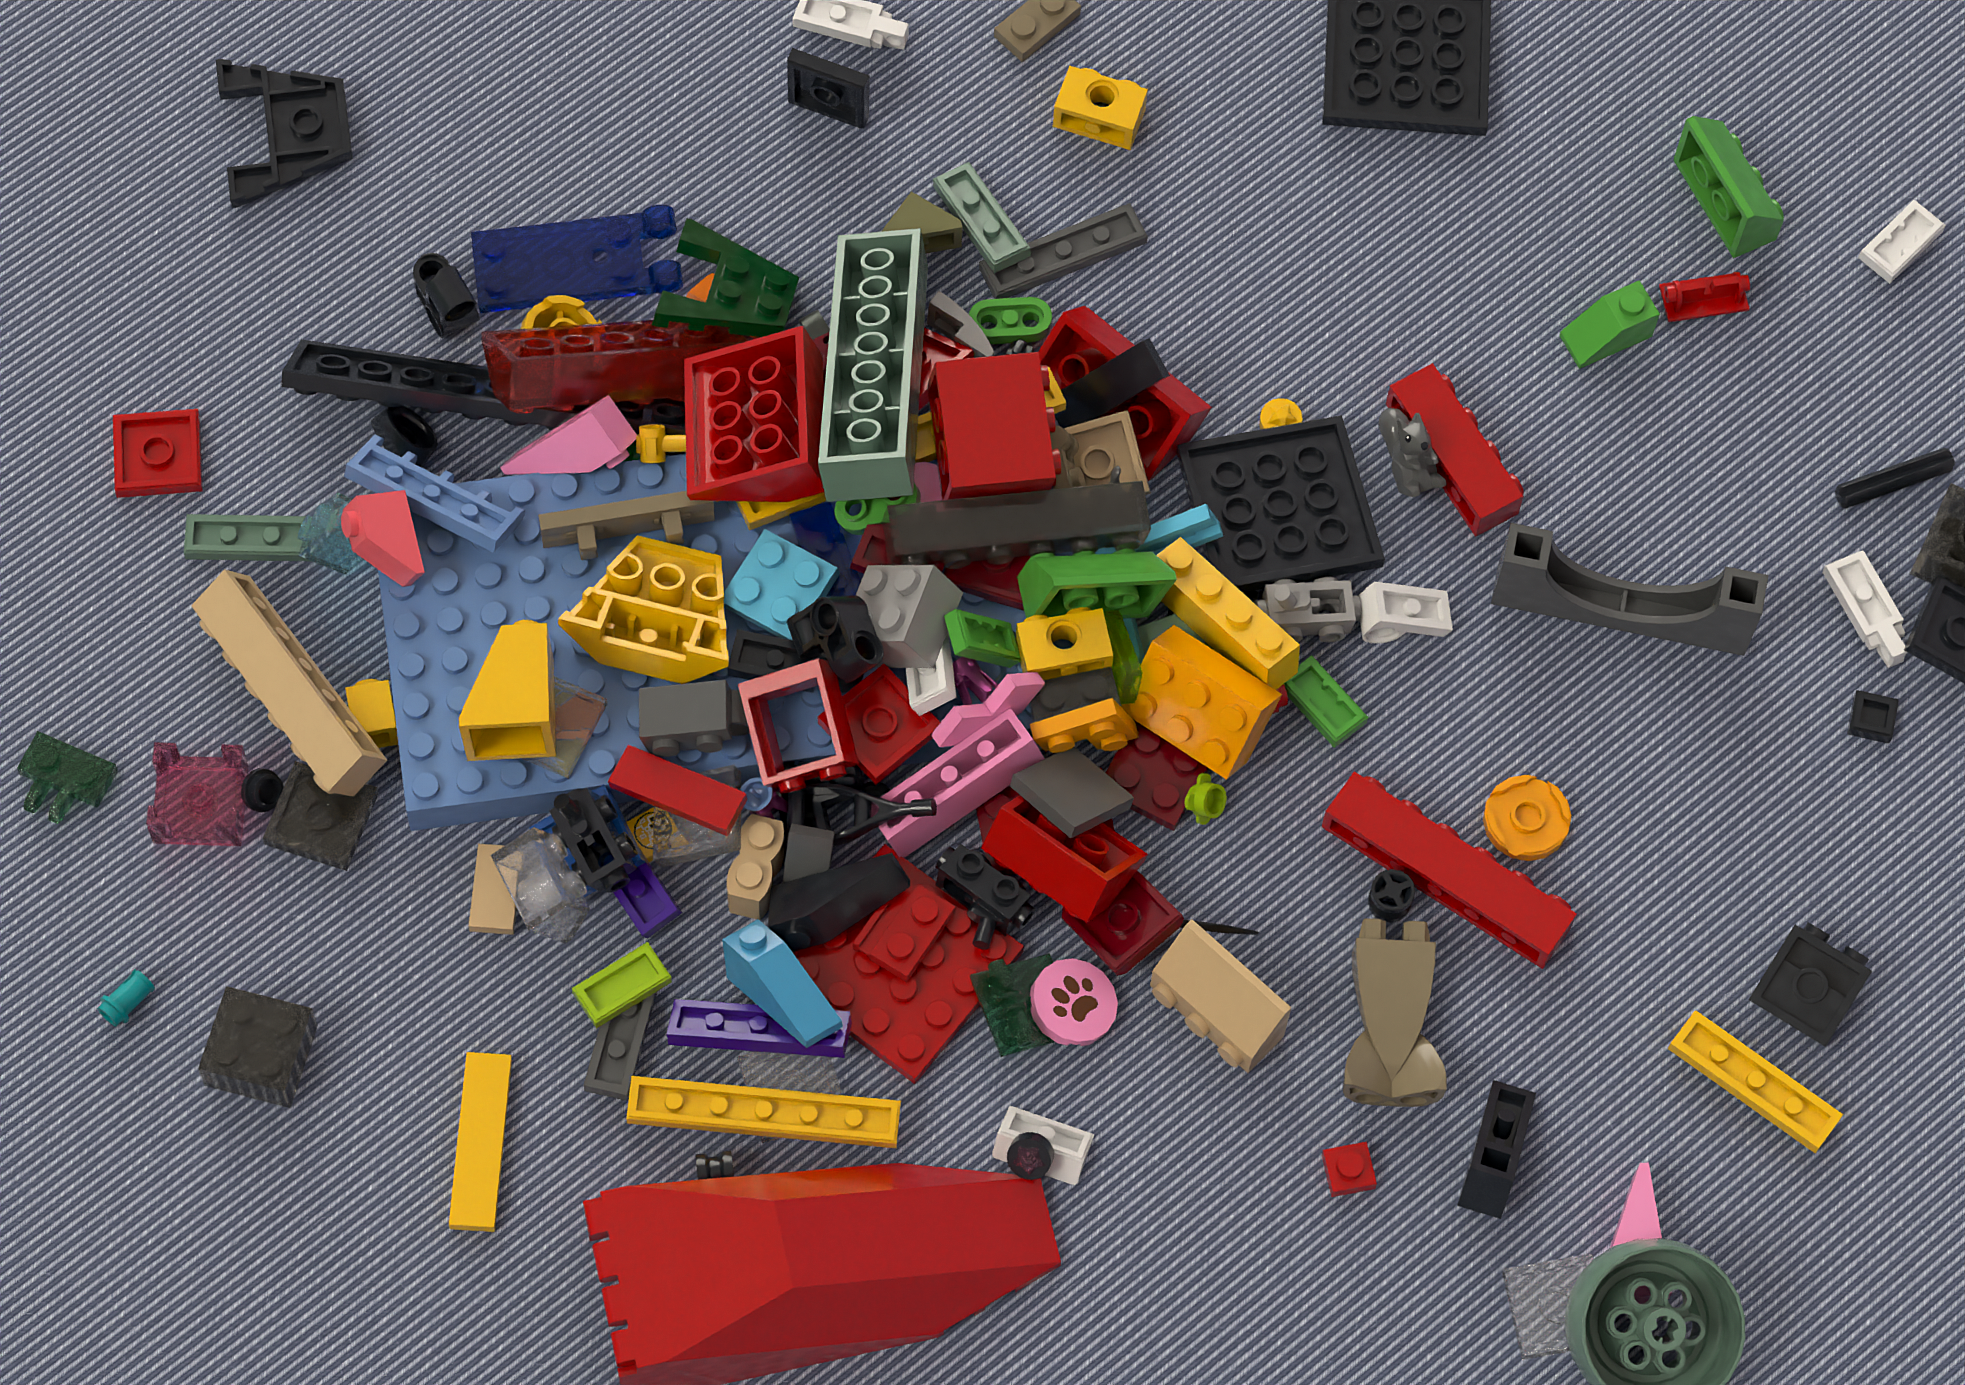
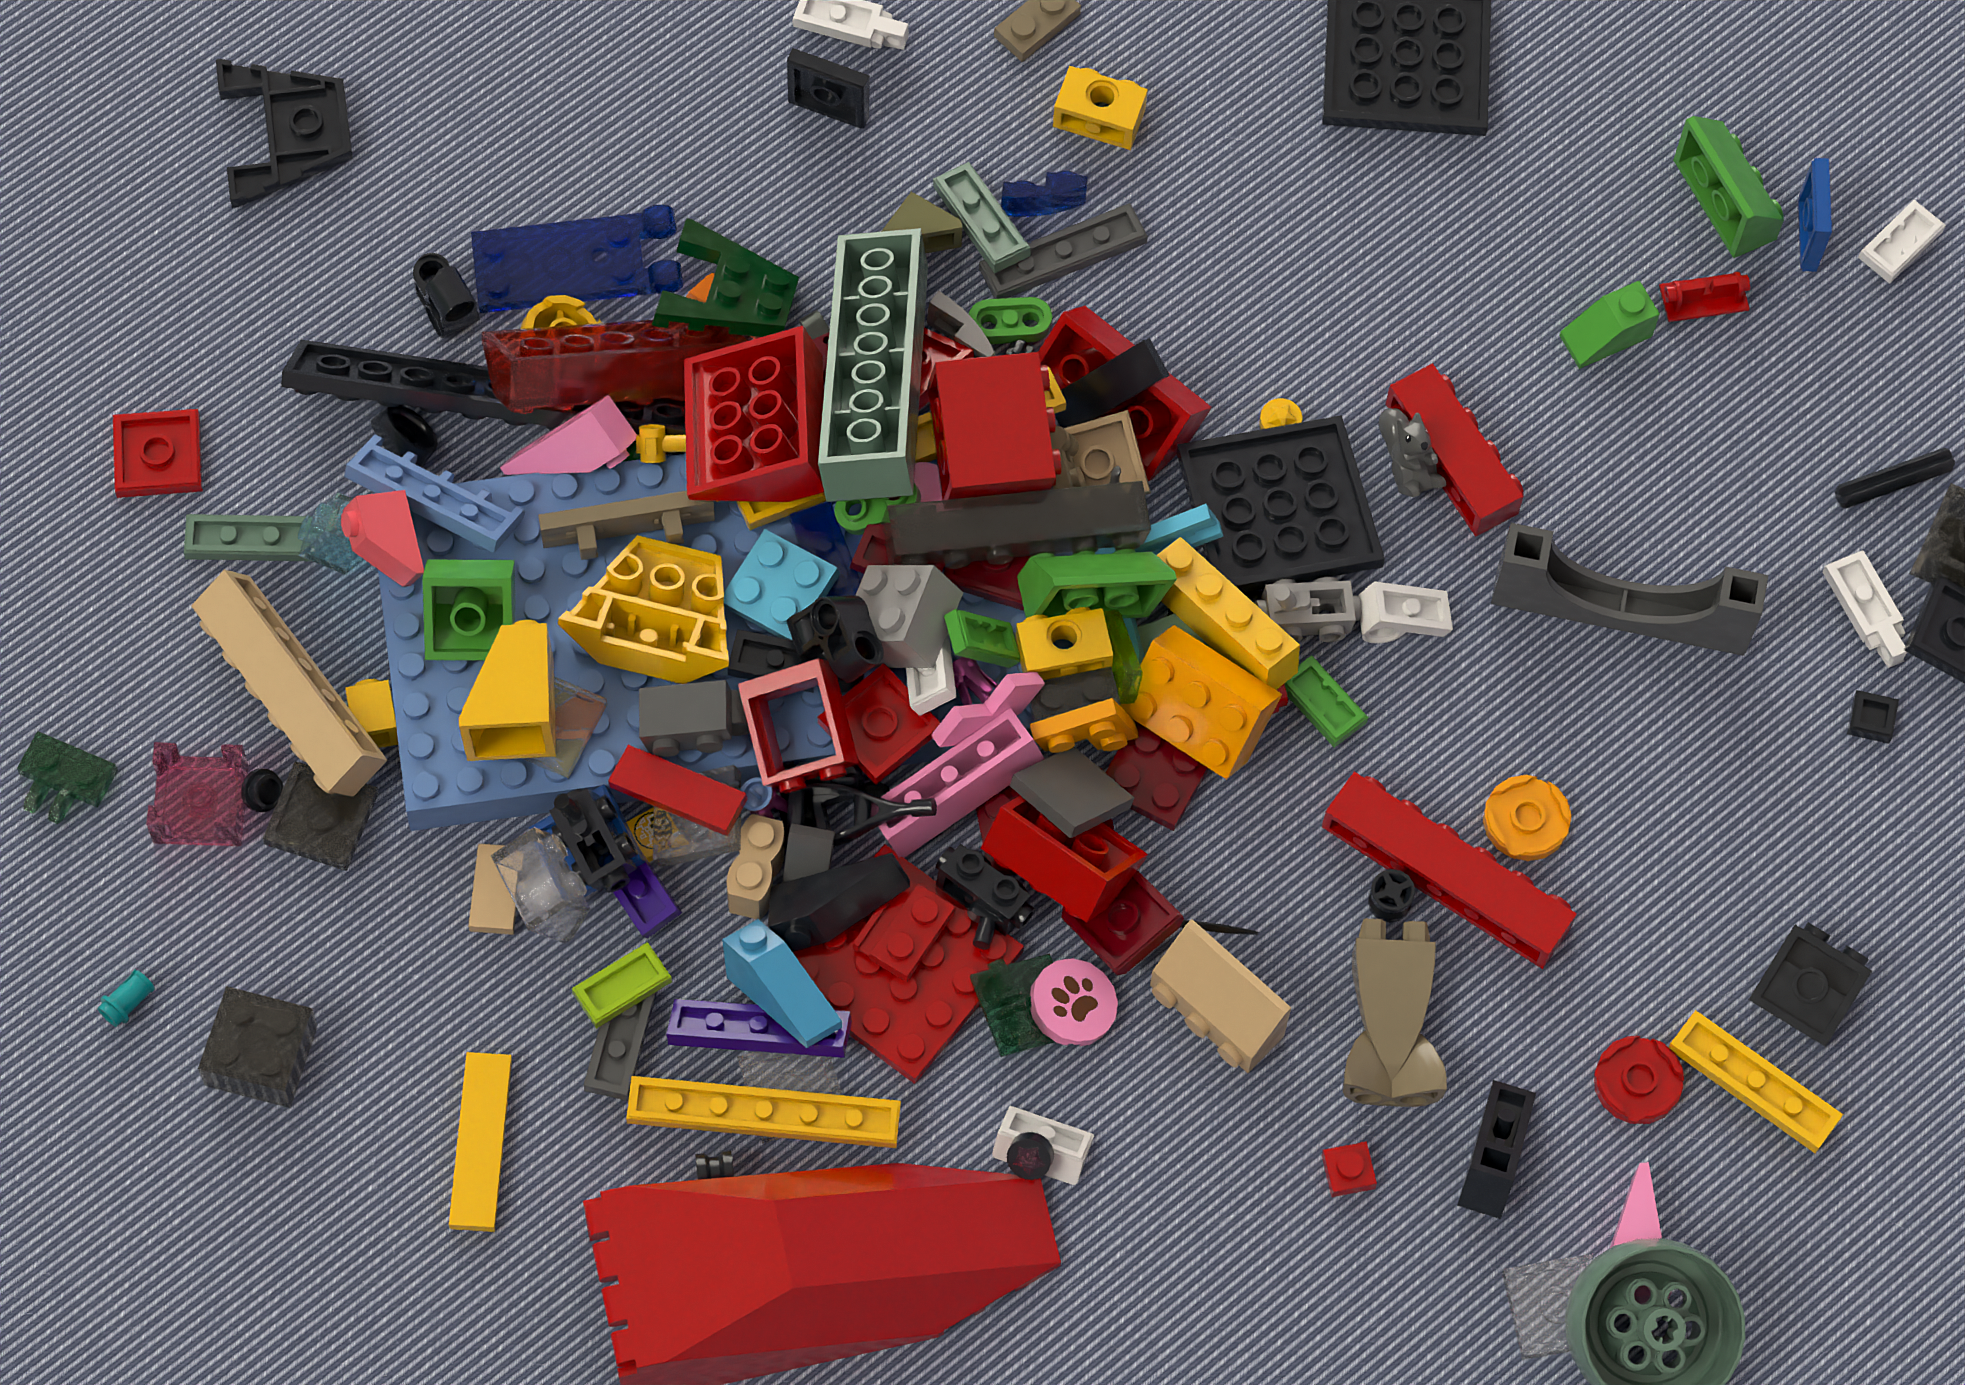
lime plate [1185,773,1227,825] -> none
none -> bright green slope [422,559,516,660]
none -> clear blue slope [1001,171,1088,217]
none -> red tile [1594,1036,1684,1124]
none -> blue tile [1798,158,1832,272]

